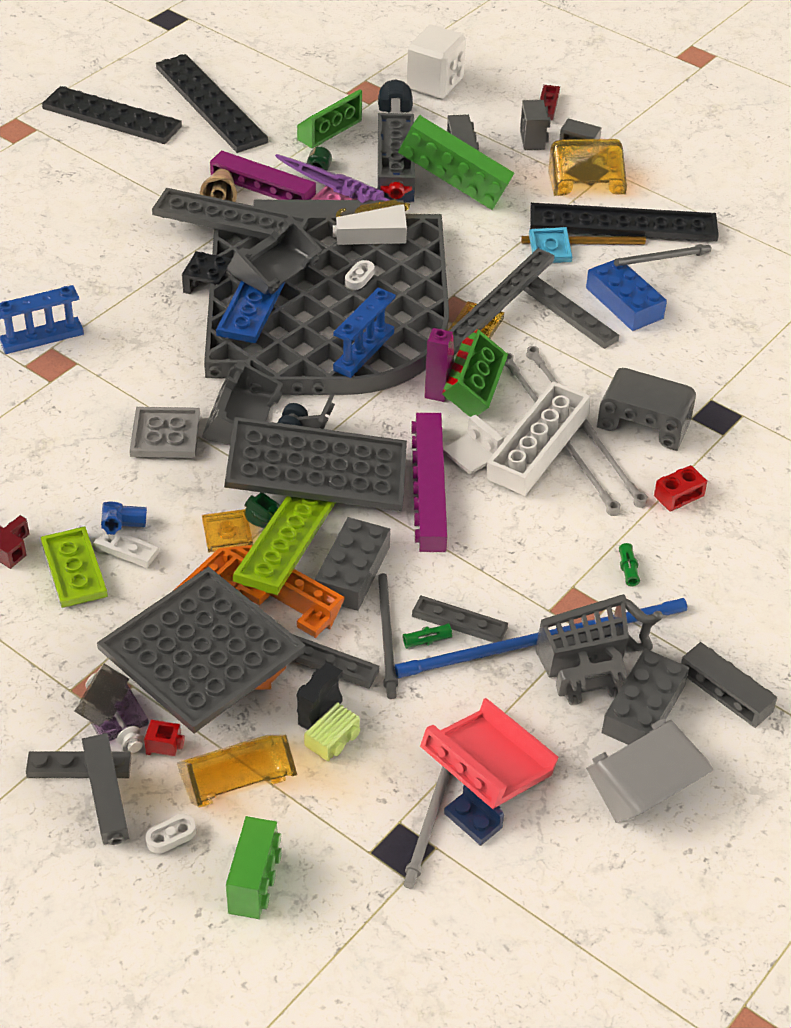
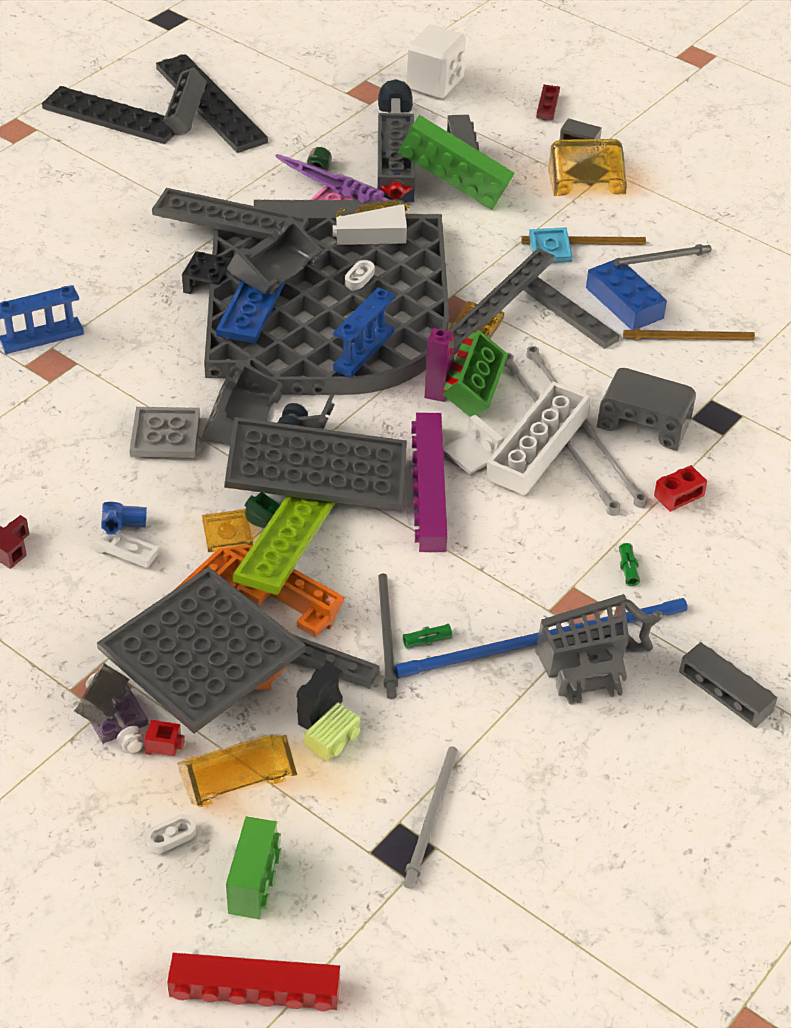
dark grey plate [26,751,132,778] -> none
lime plate [40,526,108,608] -> none
dark grey slope [82,733,129,845] -> none
tan cone [200,169,237,202] -> none
magenta brick [210,150,316,200] -> none
bright green slope [297,89,362,149] -> none
dark grey brick [315,517,390,611] -> none
dark grey tile [412,595,508,643] -> none
coral panel [420,698,559,809] -> none
dark blue bracket [444,785,504,846] -> none
dark grey brick [520,100,550,150] -> none
black plate [530,202,719,242] -> none
light grey windscreen [586,718,713,823] -> none
dark grey brick [601,649,689,745] -> none
none -> dark grey brick [163,67,207,135]
none -> red brick [167,952,340,1011]
none -> pearl gold bar [623,328,755,340]

